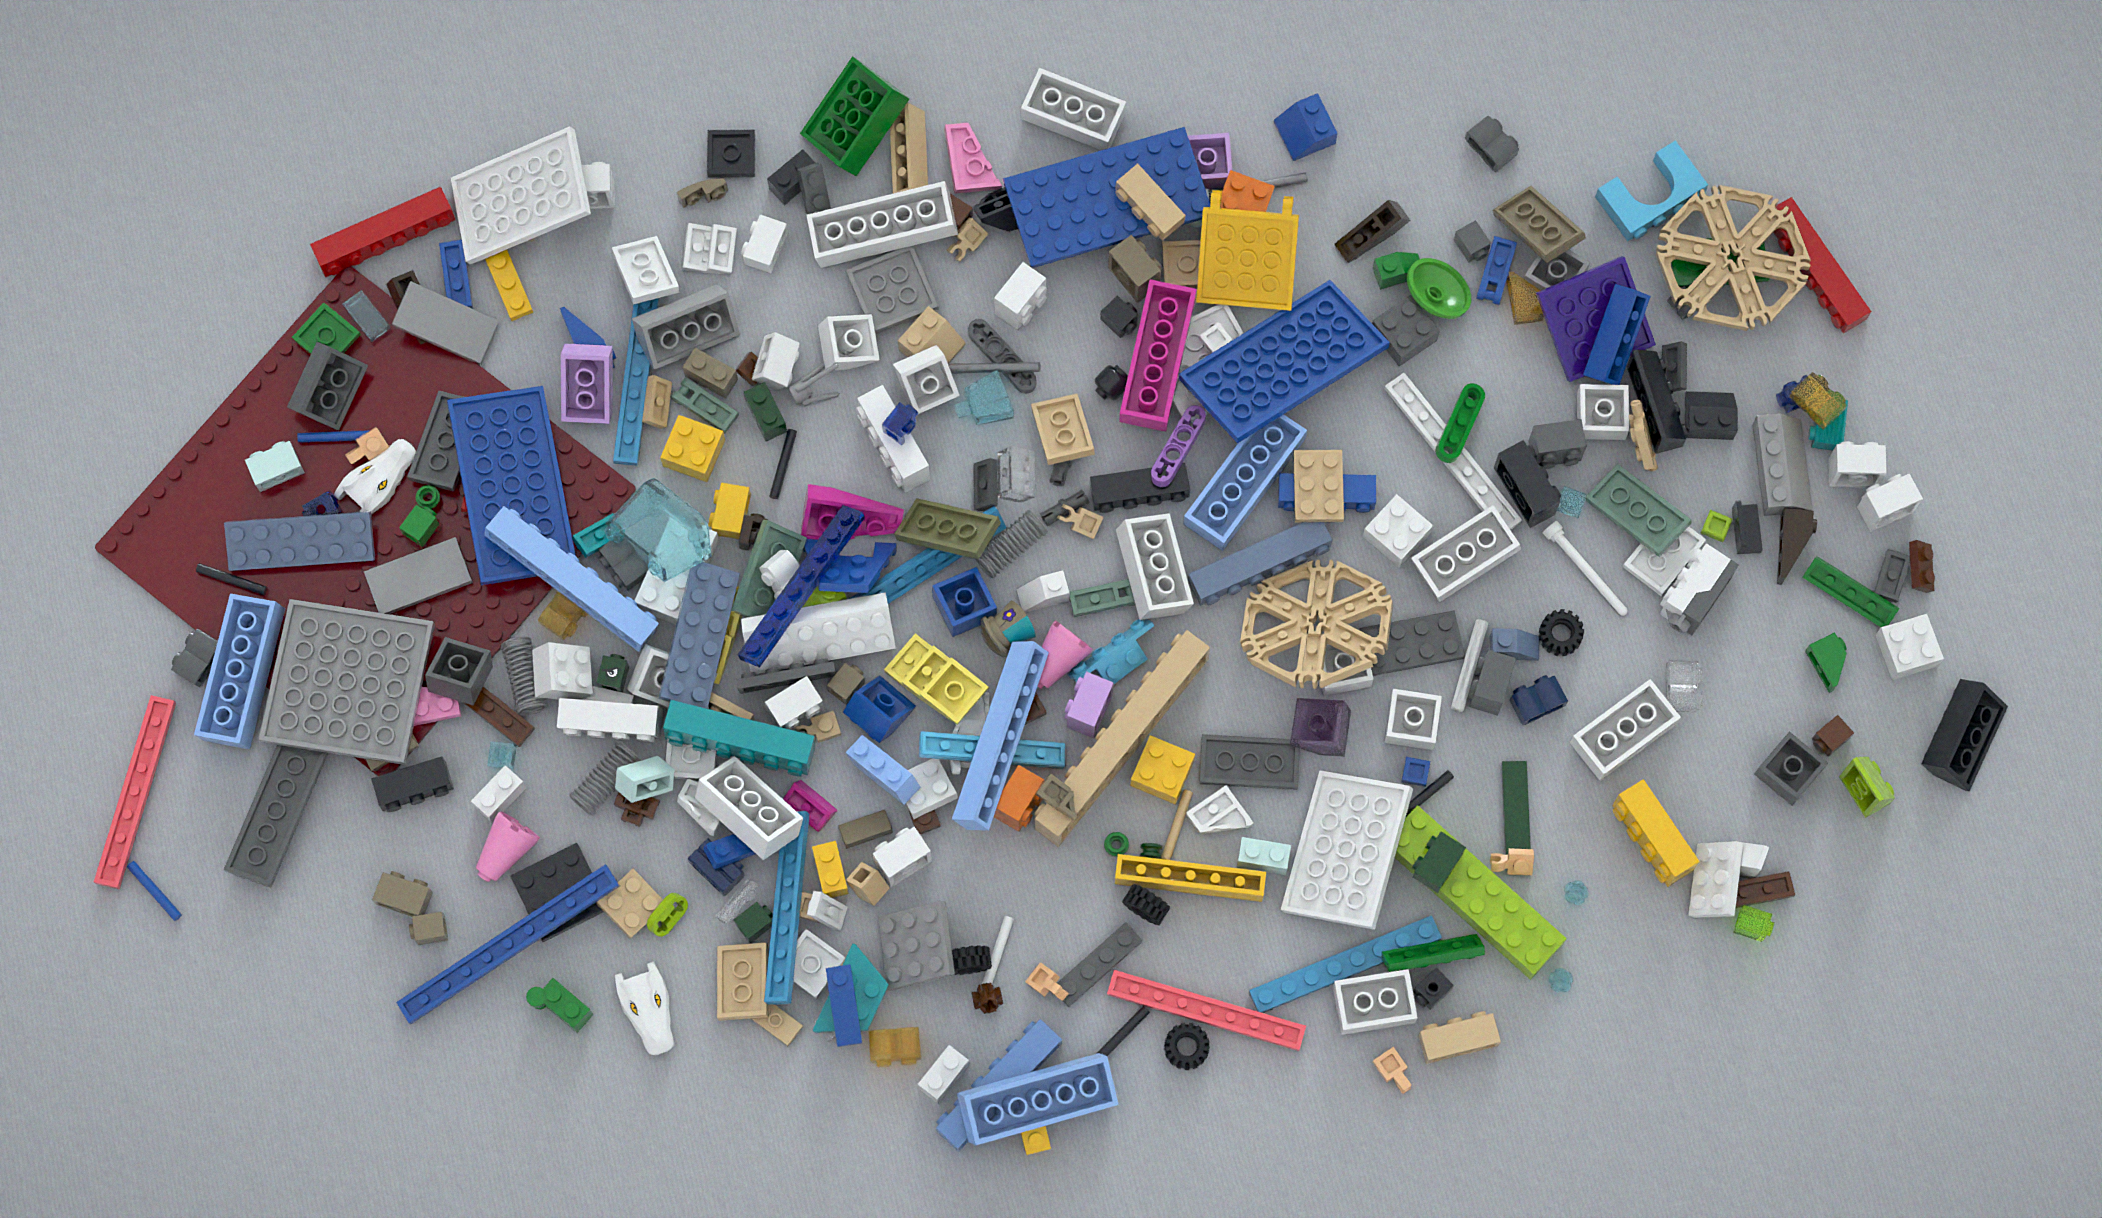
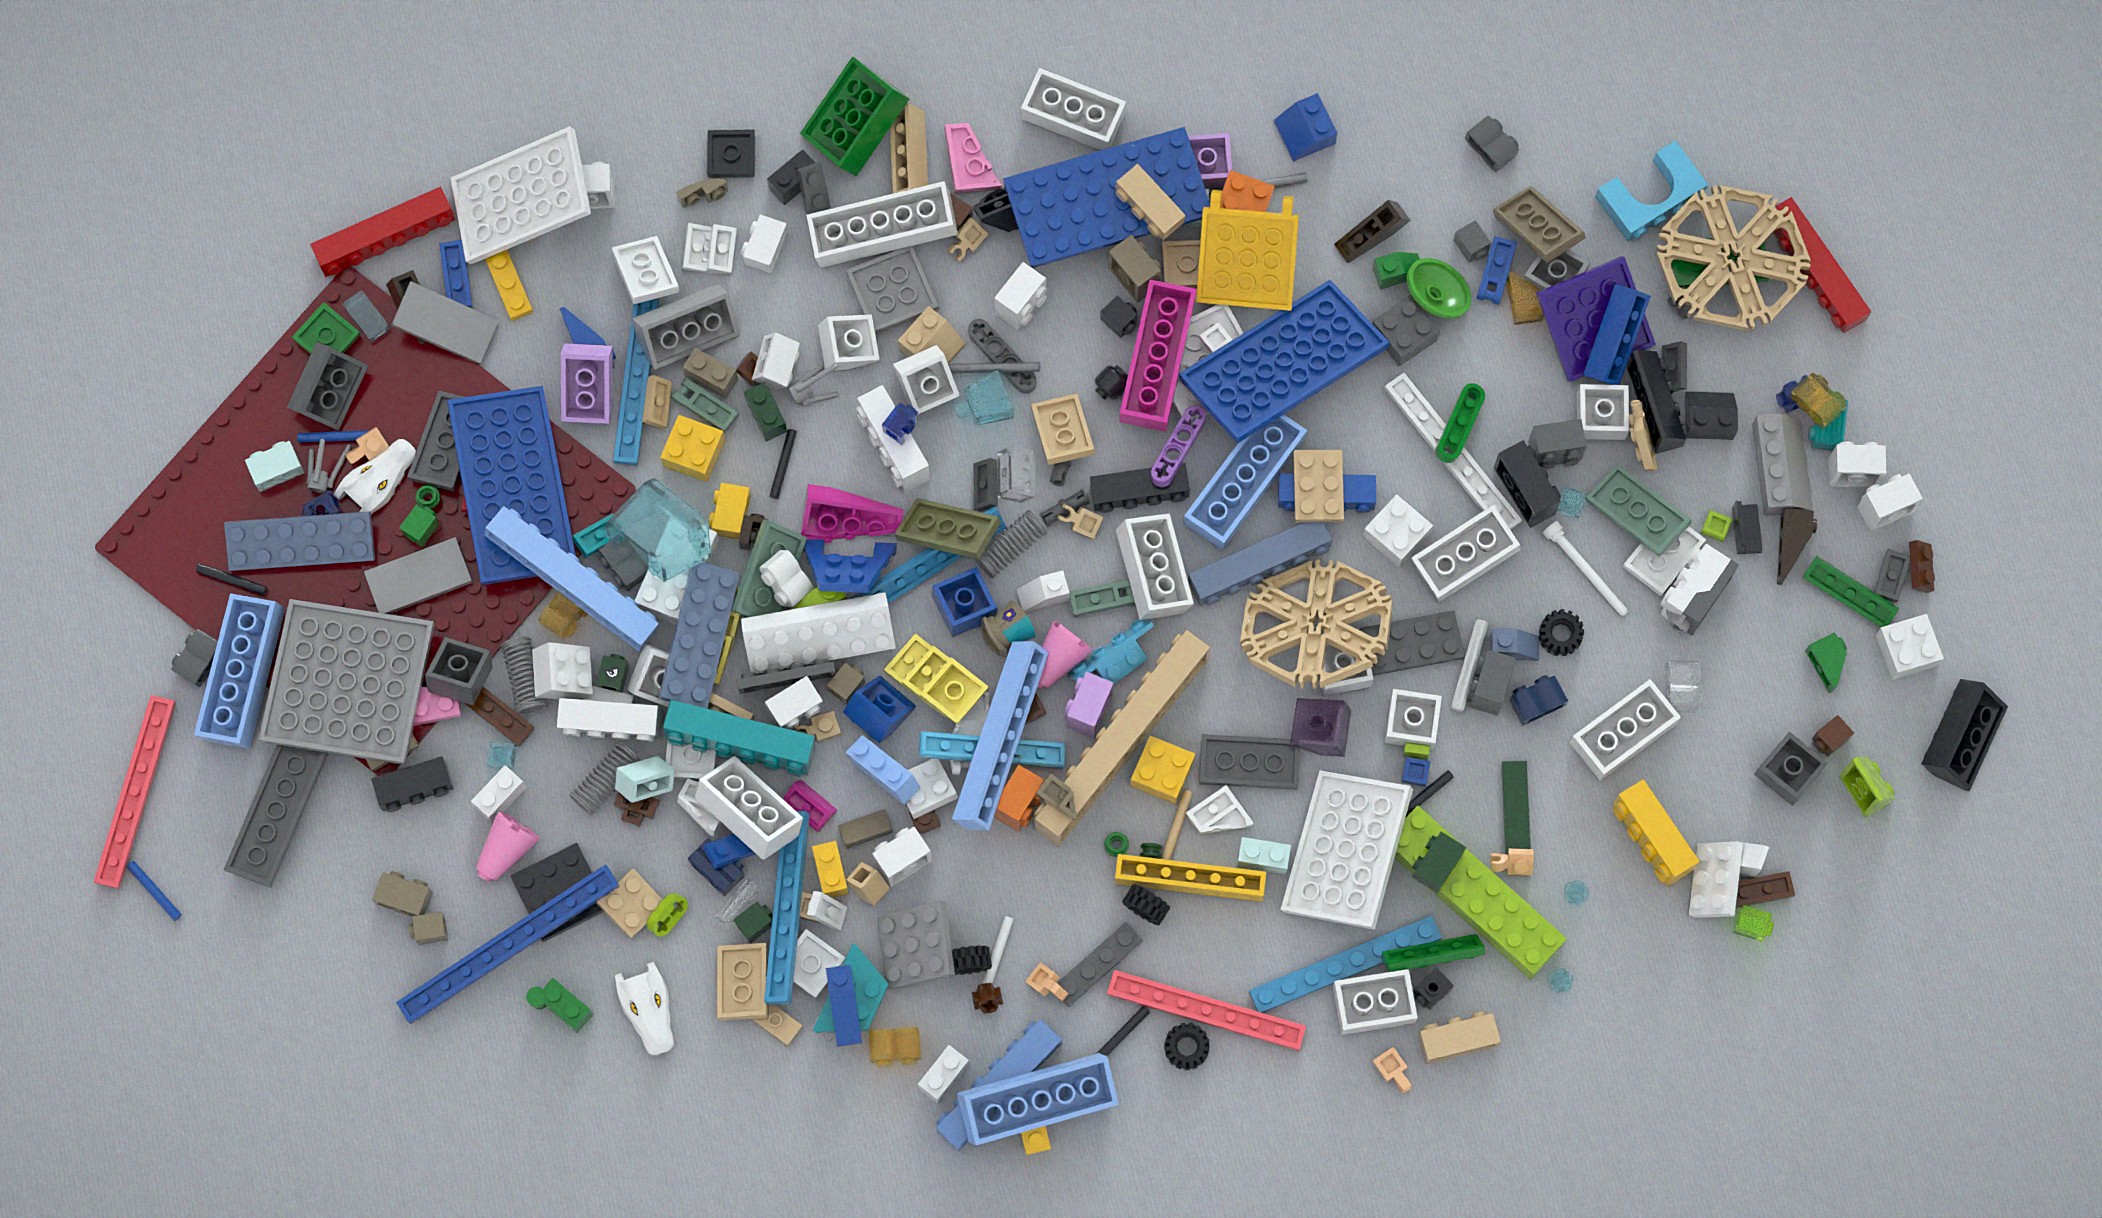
clear blue plate [737,505,865,668] -> none
none -> light grey plant [306,439,351,493]
none -> lime tile [1403,742,1430,760]

